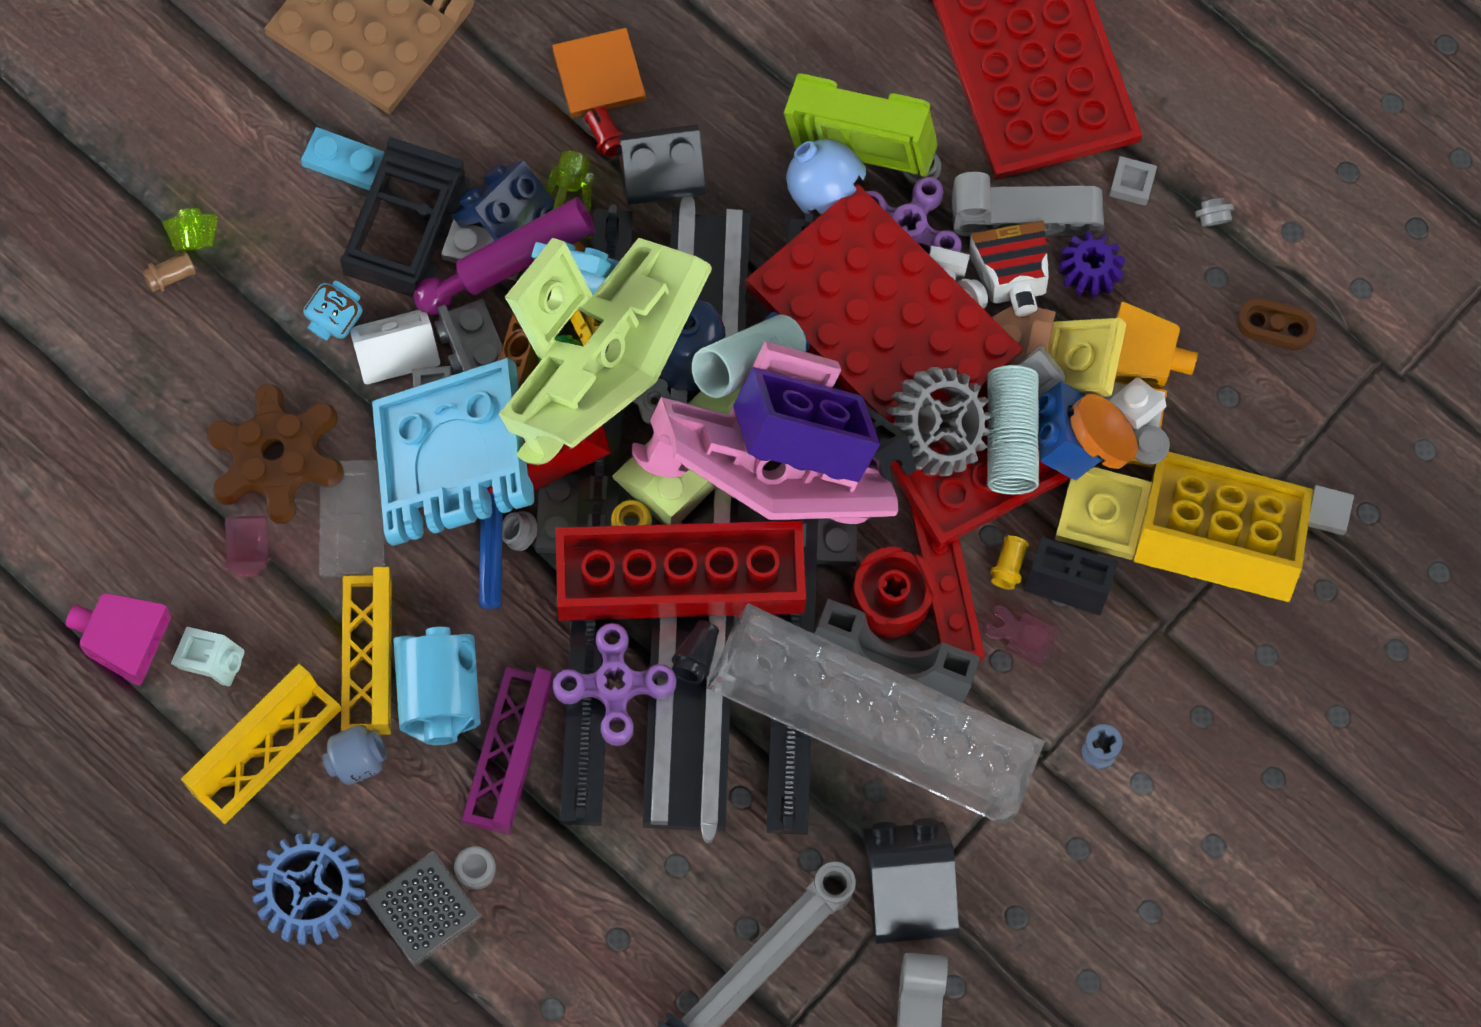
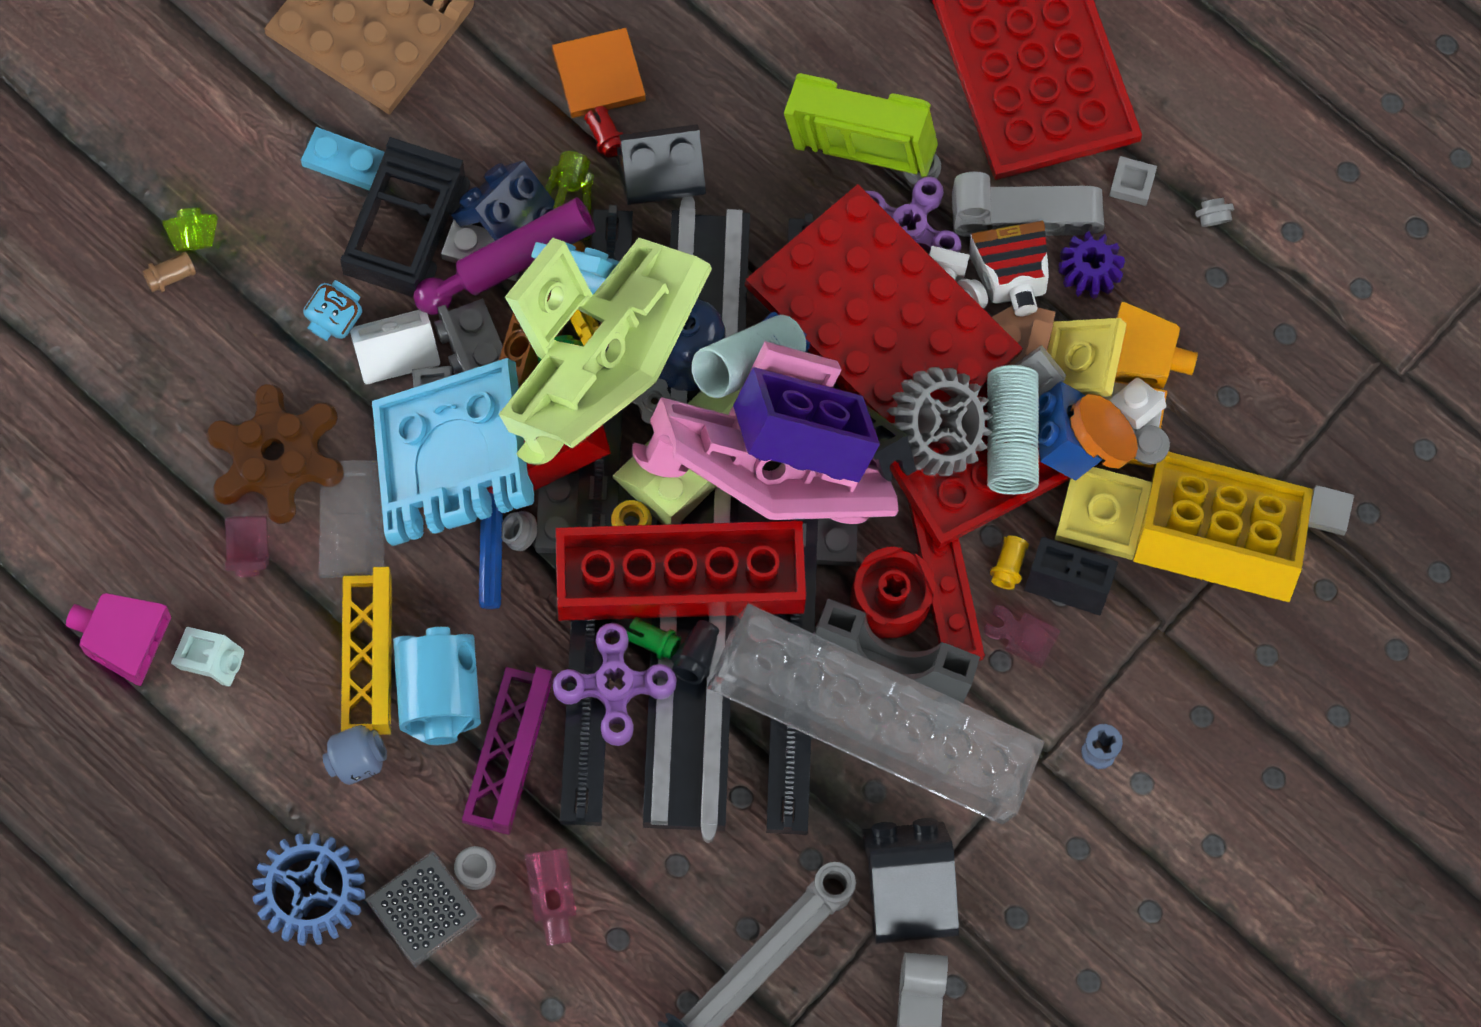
yellow fence [181,664,342,825] -> none
light blue cylinder [786,139,866,214] -> none
reddish brown plate [1237,298,1317,350] -> none
none -> clear pink torso [525,848,576,946]
none -> green pin [627,617,681,660]

